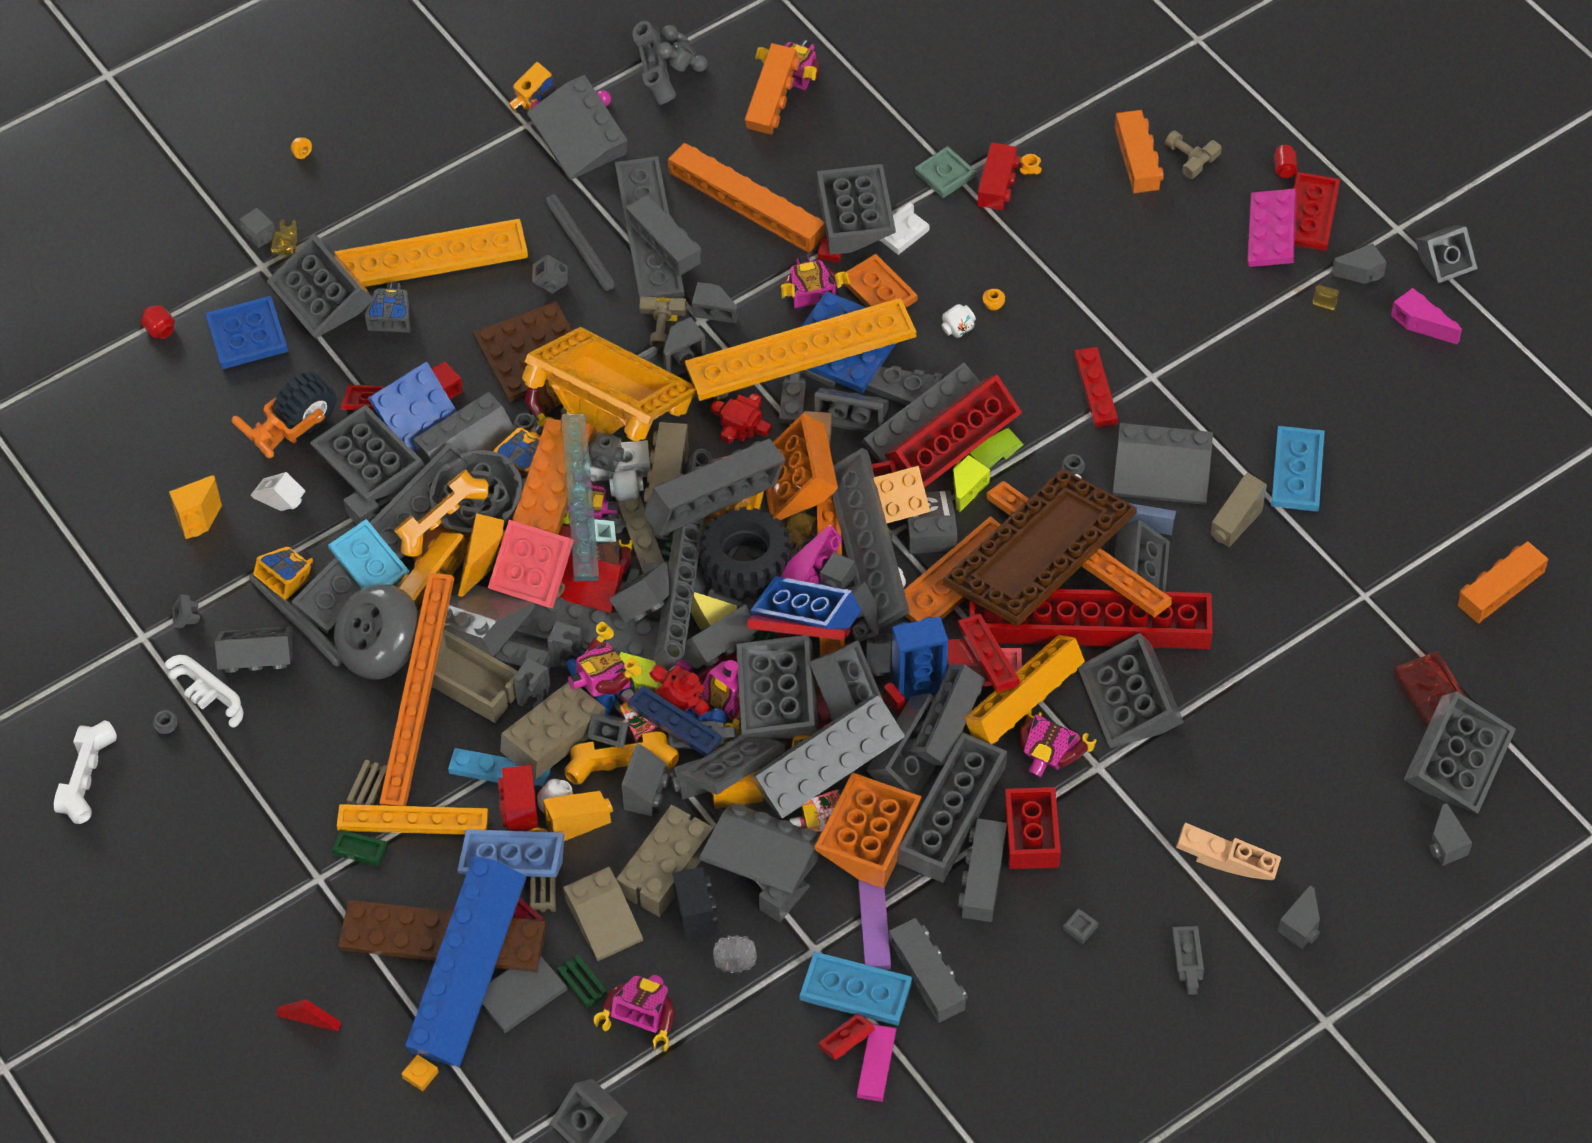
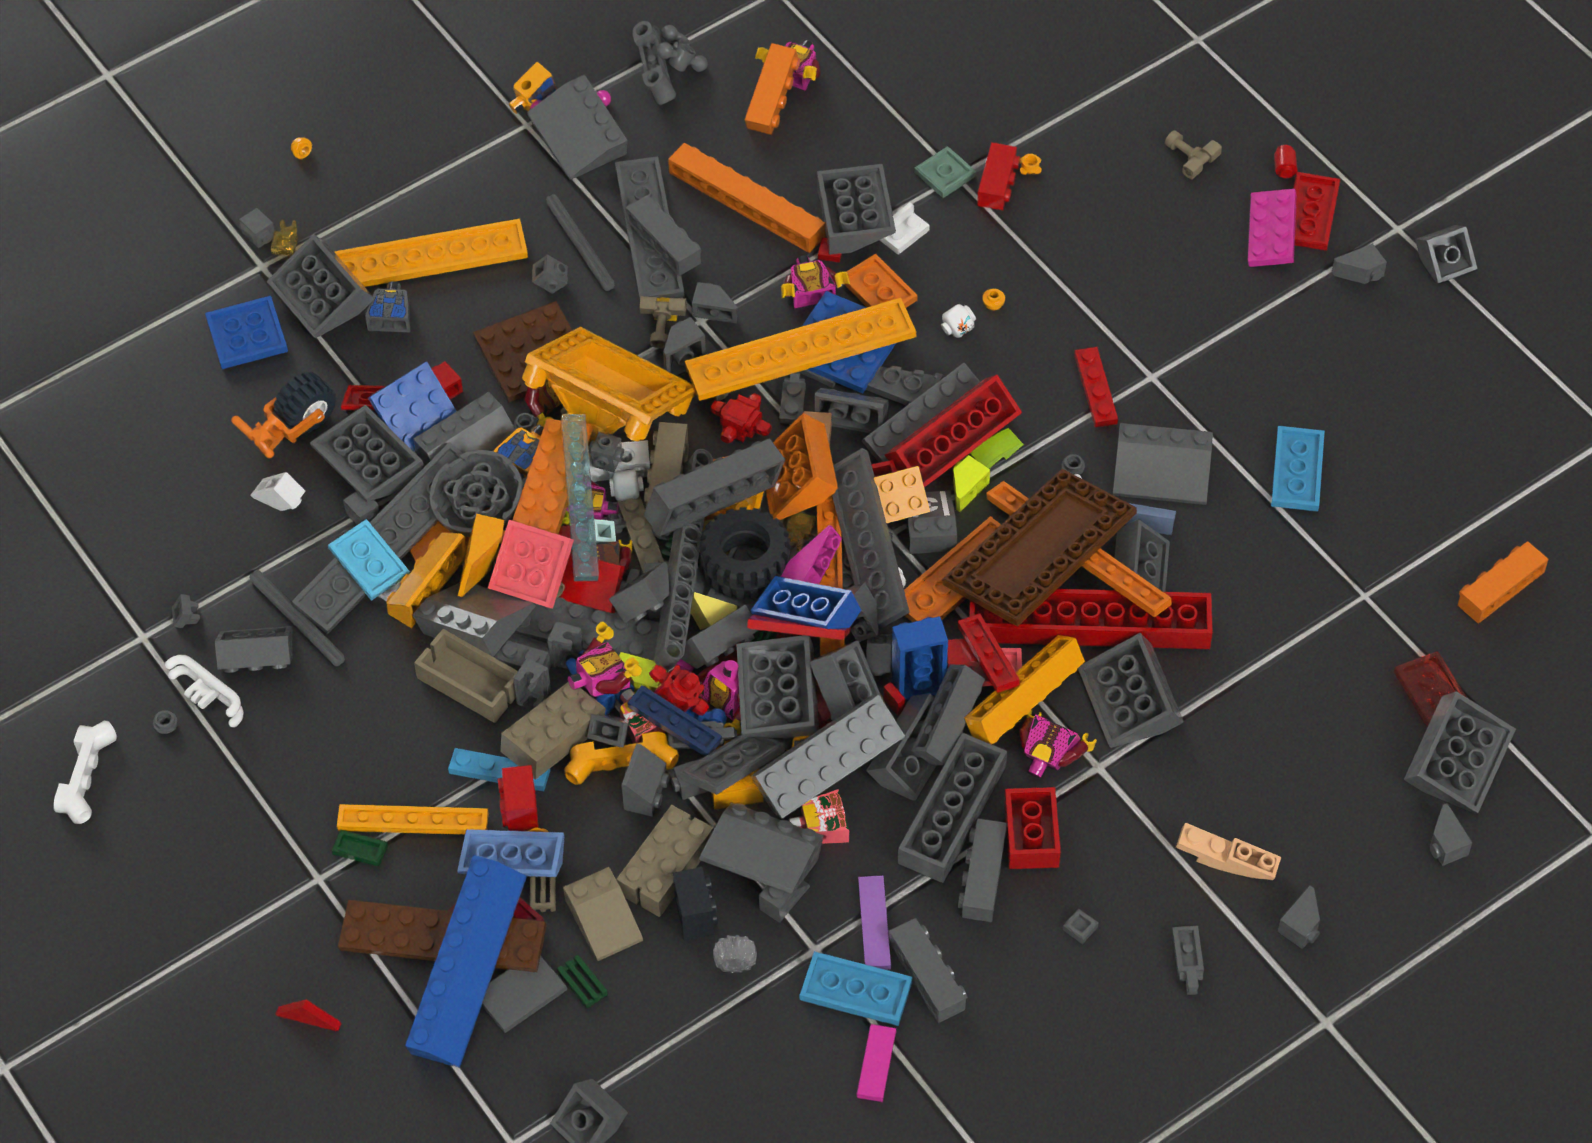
red head [141,305,175,339] -> none
light orange slope [169,475,222,539] -> none
light orange torso [253,547,313,600] -> none
dark grey brick [334,584,419,680] -> none
dark tan tile [347,760,387,805] -> none
orange plate [380,573,454,806] -> none
light orange plate [394,469,488,556] -> none
light orange plate [401,1054,439,1092] -> none
white head [537,779,573,813] -> none
light orange slope [543,791,613,841] -> none
torso [594,975,675,1052] -> none
orange slope [815,773,922,889] -> none
red plate [818,1013,875,1060] -> none
dark grey brick [820,552,855,589] -> none
orange brick [1115,110,1163,193] -> none
dark tan slope [1210,472,1267,547] -> none
clear yellow tile [1313,284,1339,310] -> none
dark pink slope [1391,288,1462,344] -> none

